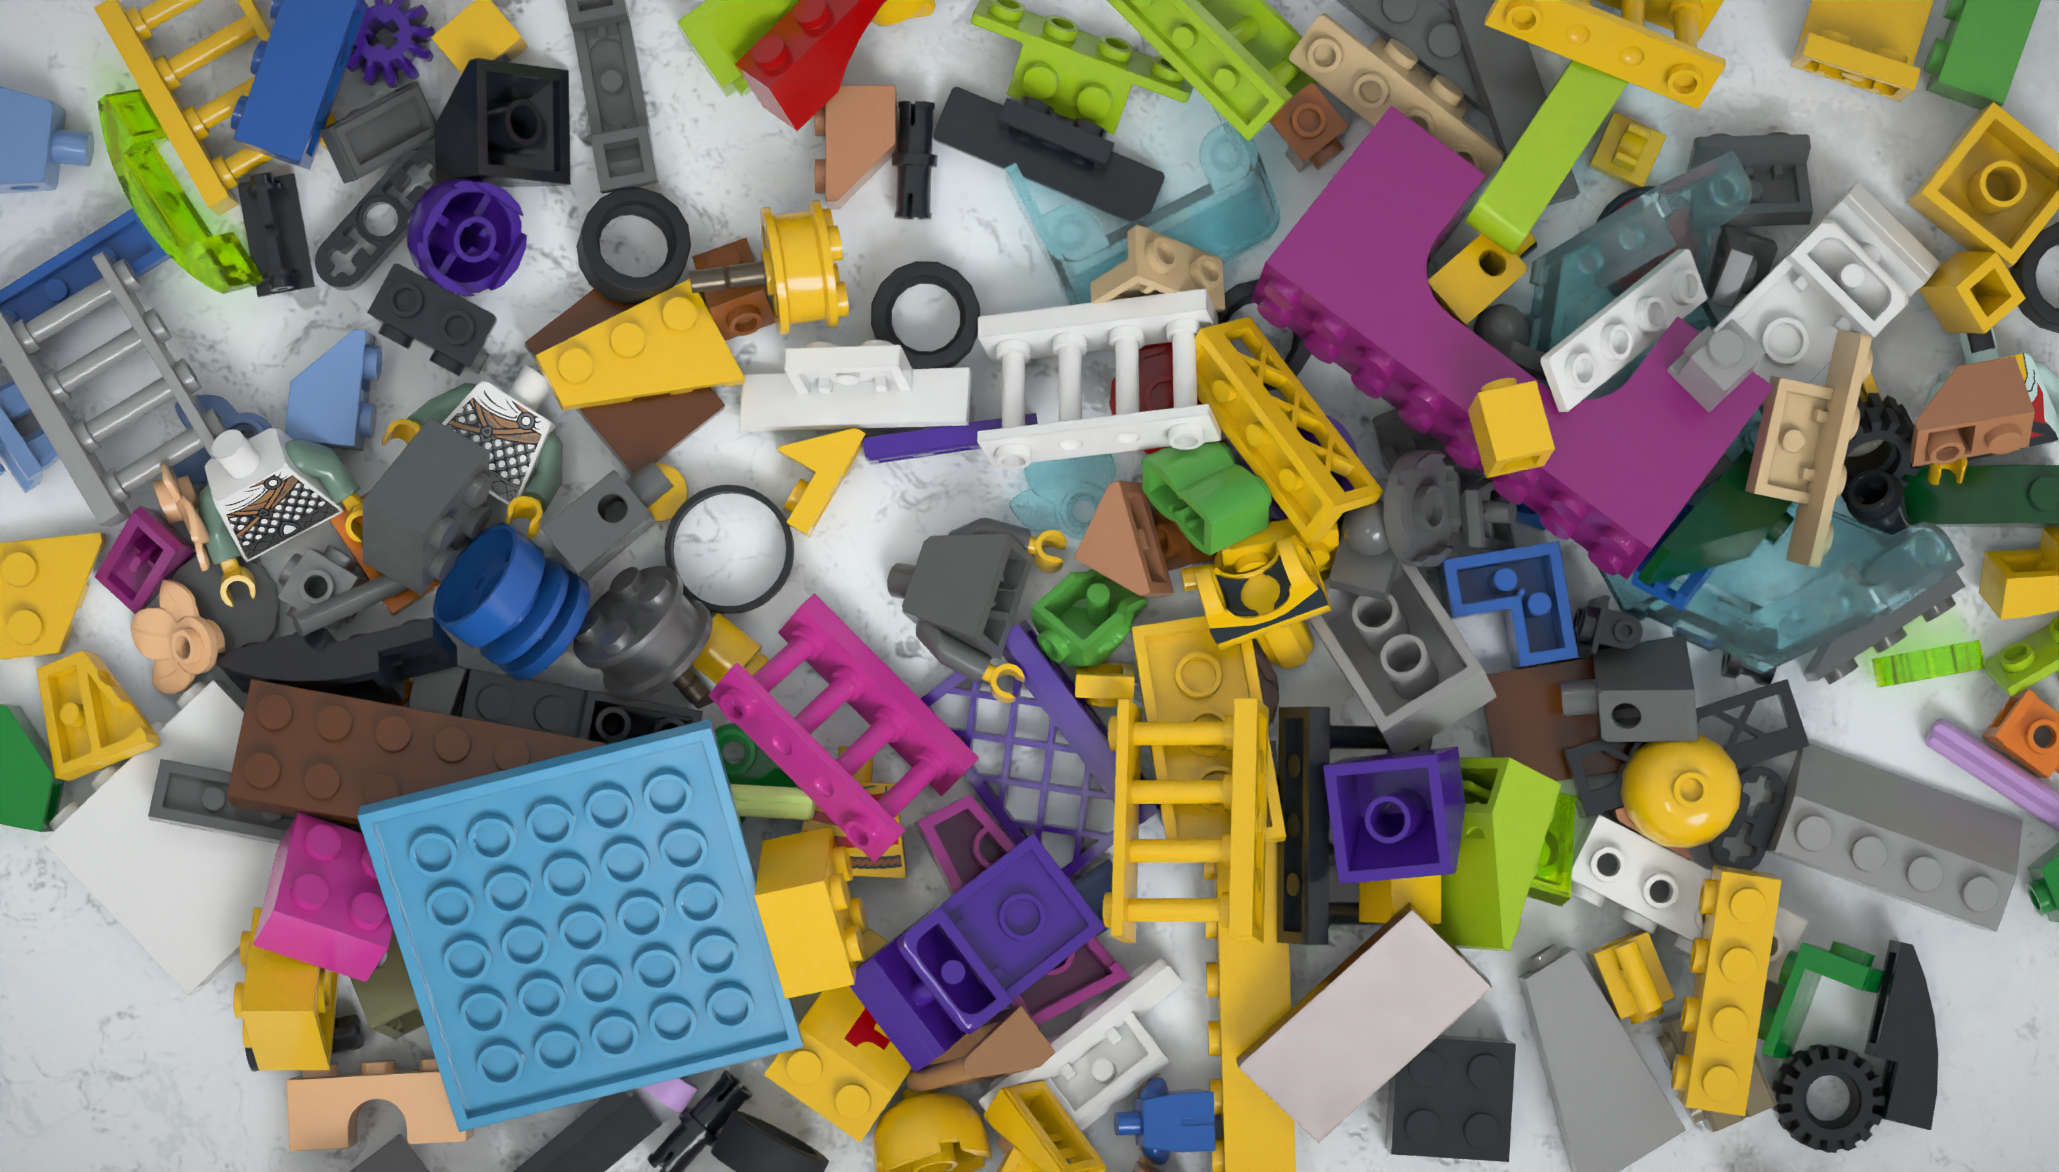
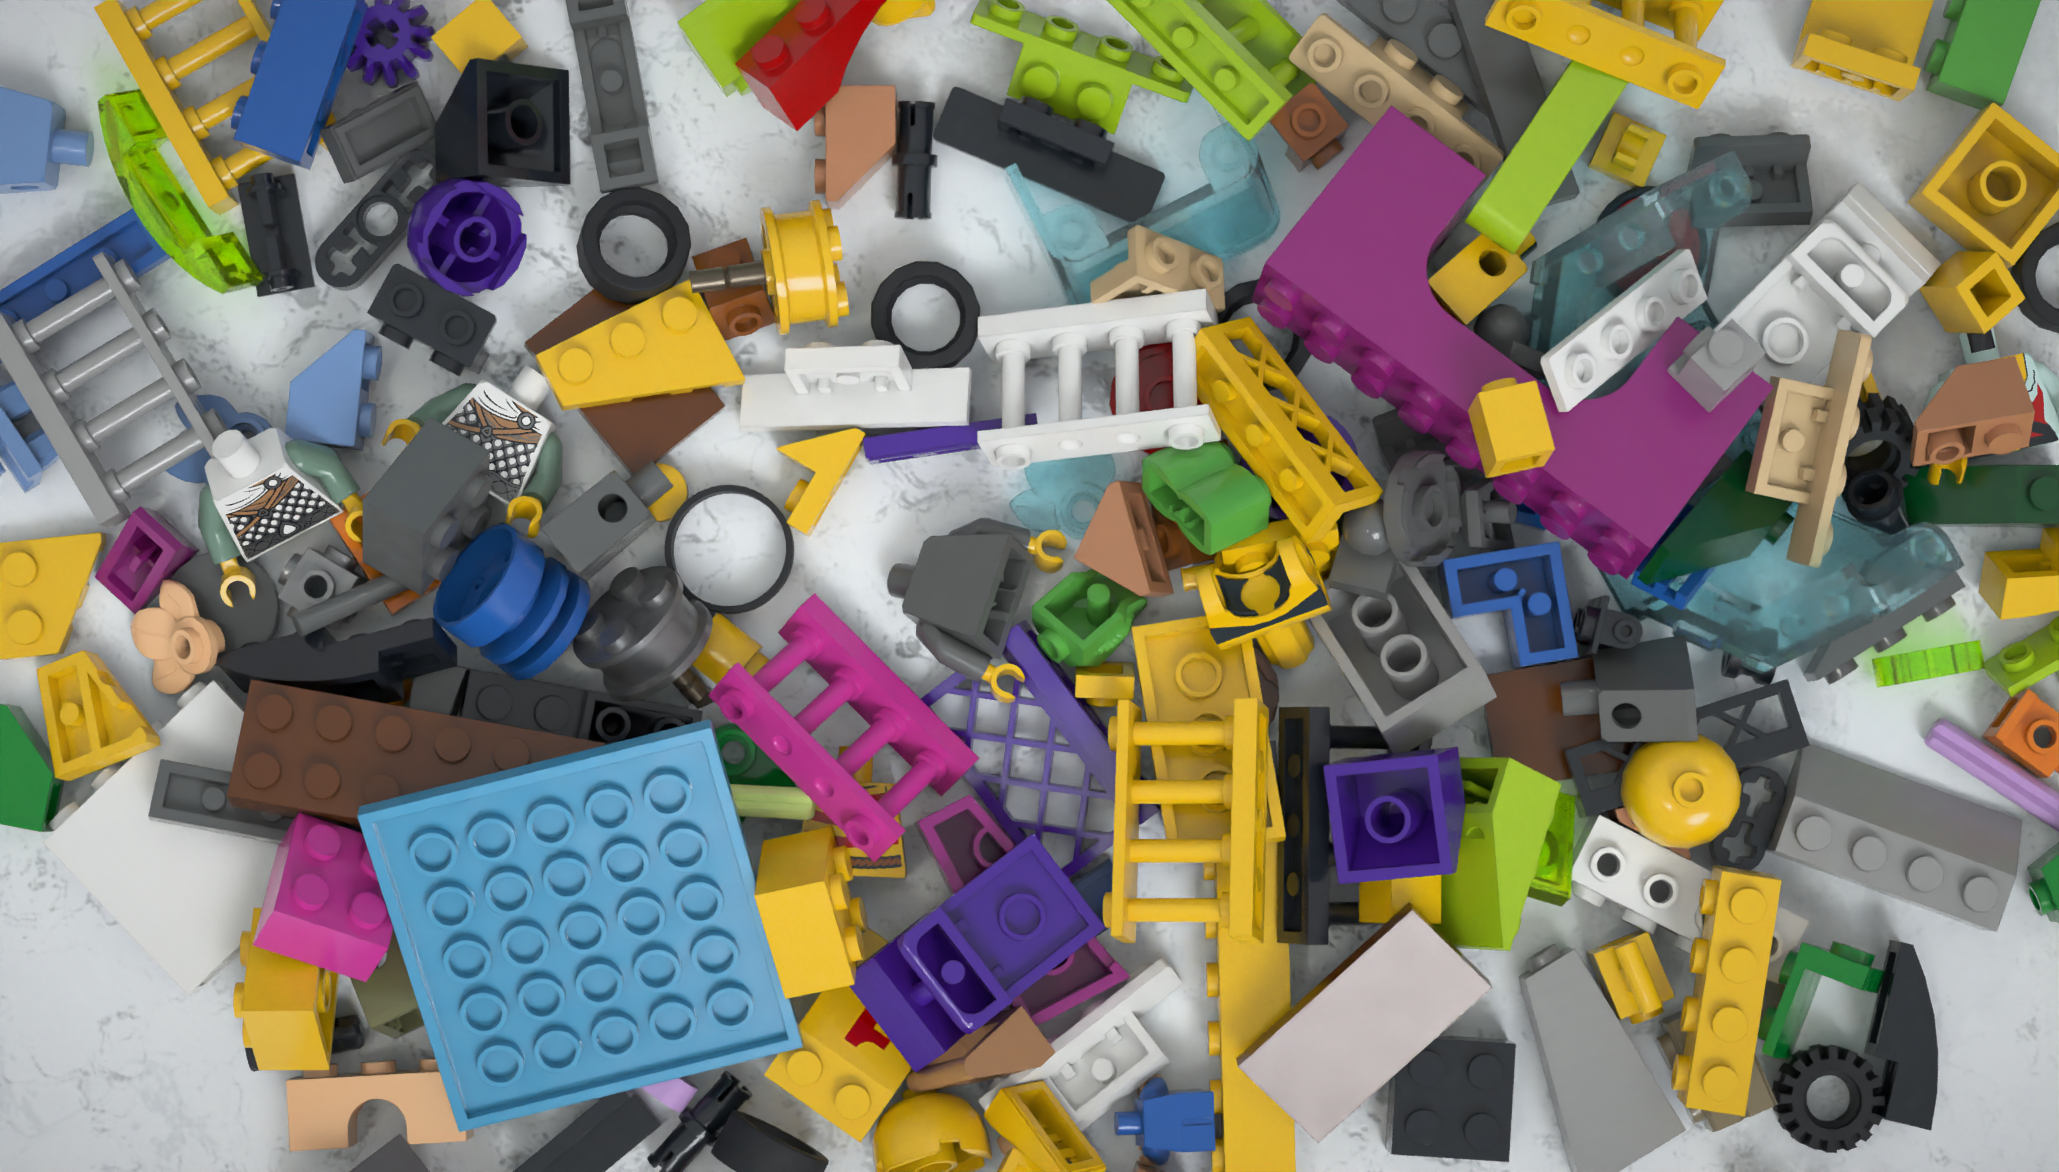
light nougat plate [153,464,210,572] -> none
dark grey bracket [1703,225,1778,308] -> none

